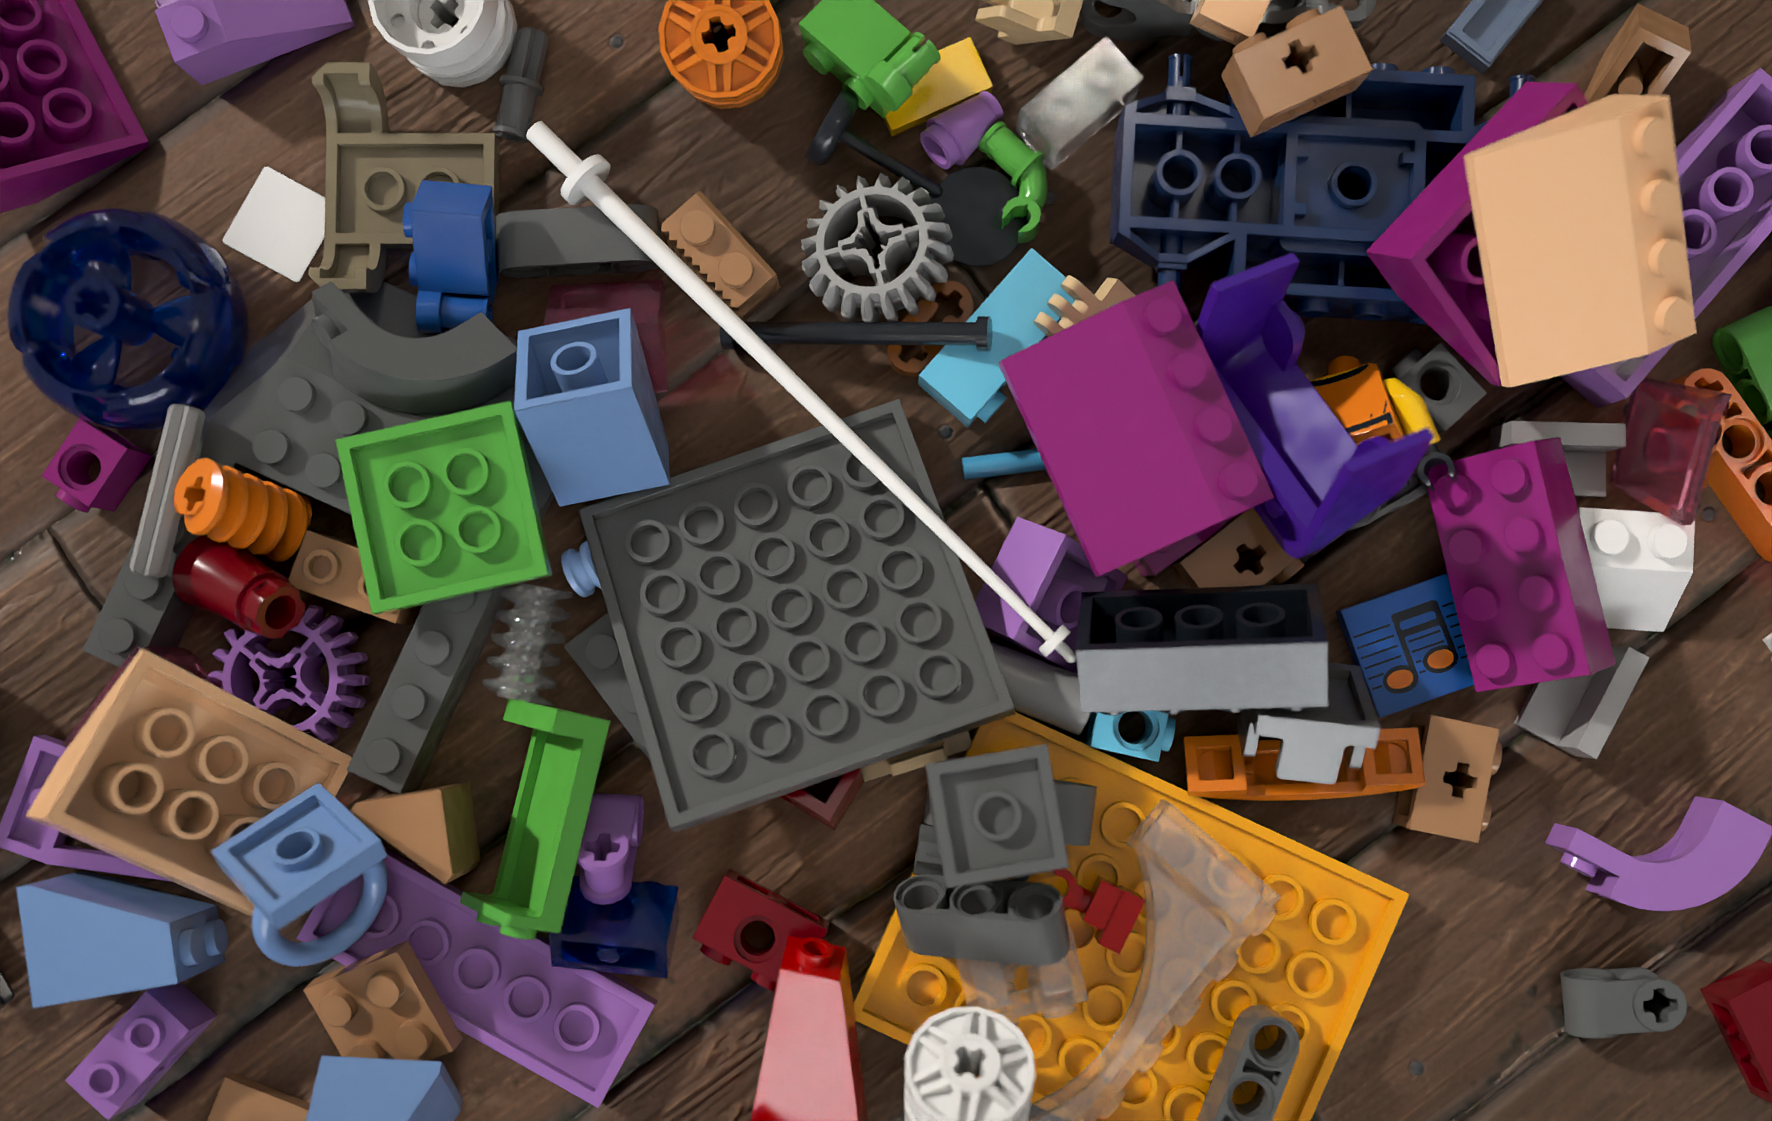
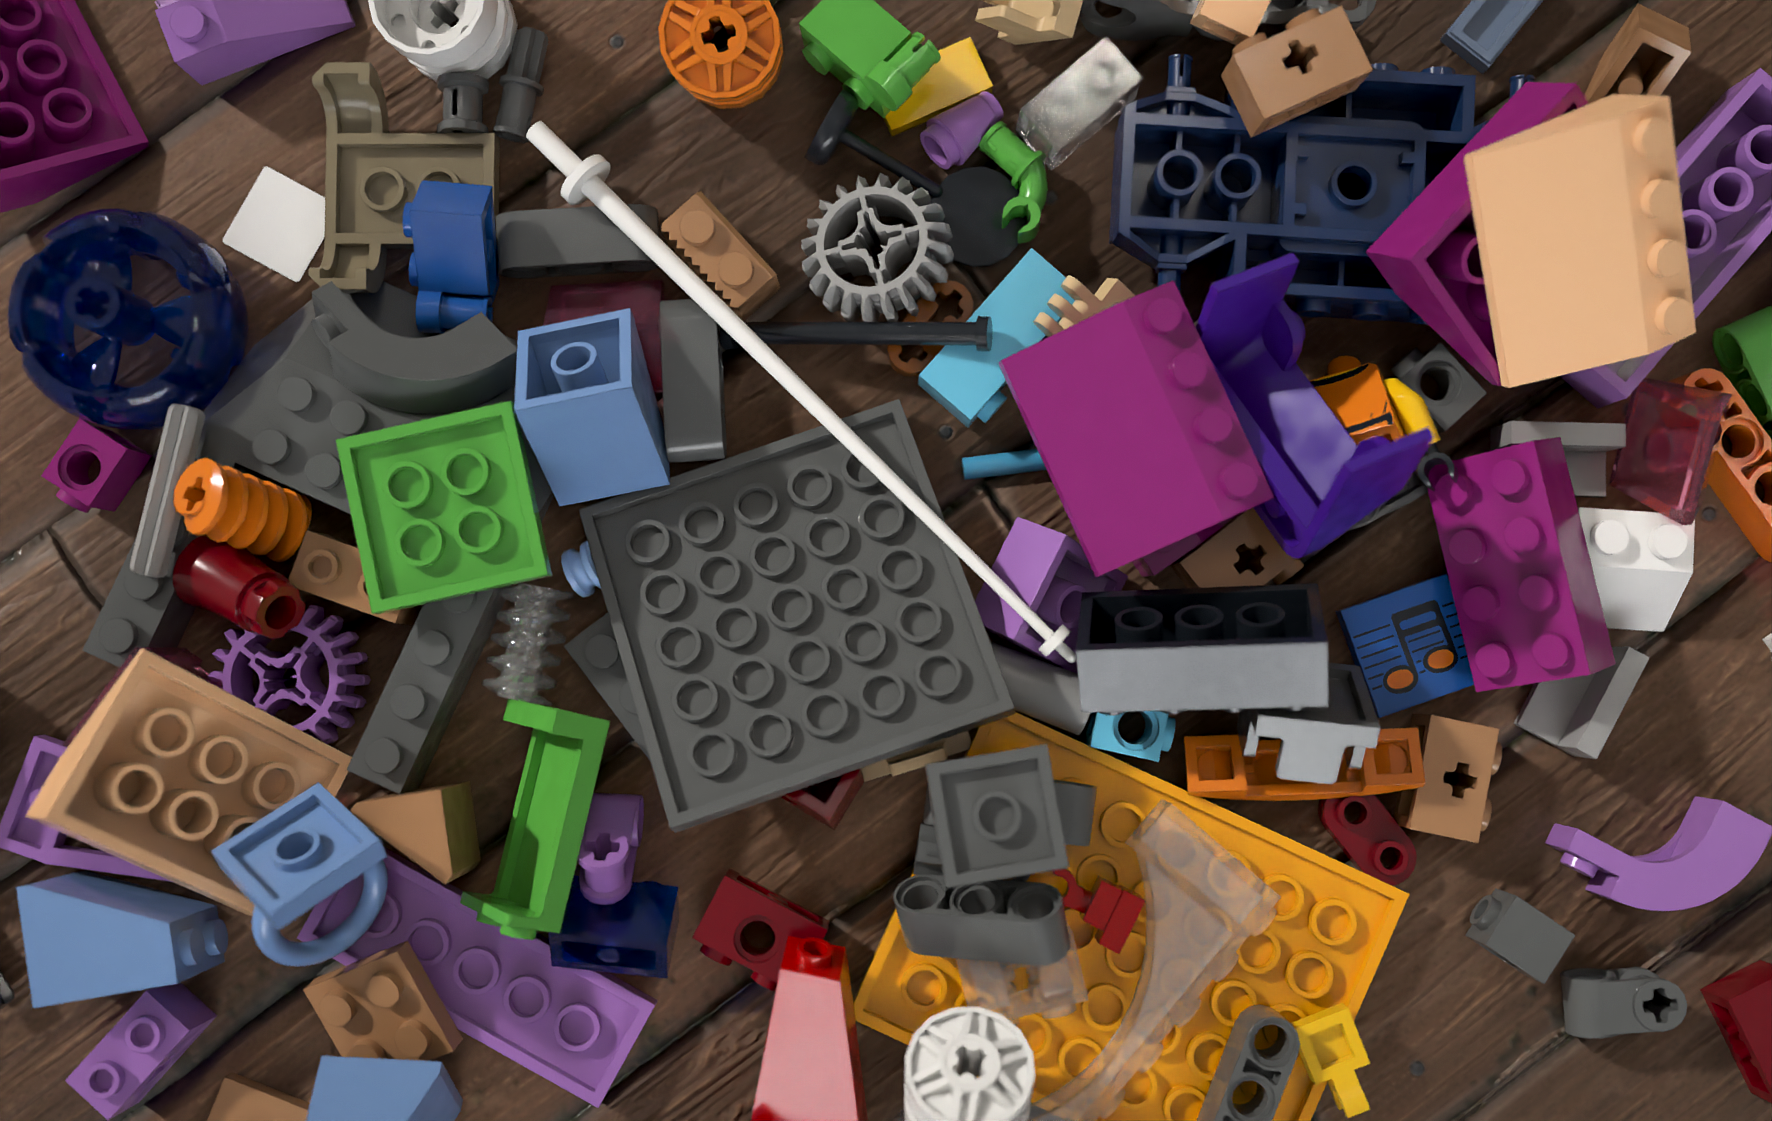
none -> dark grey bush [437,72,489,133]
none -> dark grey beam [659,299,727,462]
none -> yellow plate [1291,1003,1370,1118]
none -> dark red plate [1318,794,1417,886]
none -> dark grey brick [1465,888,1576,984]

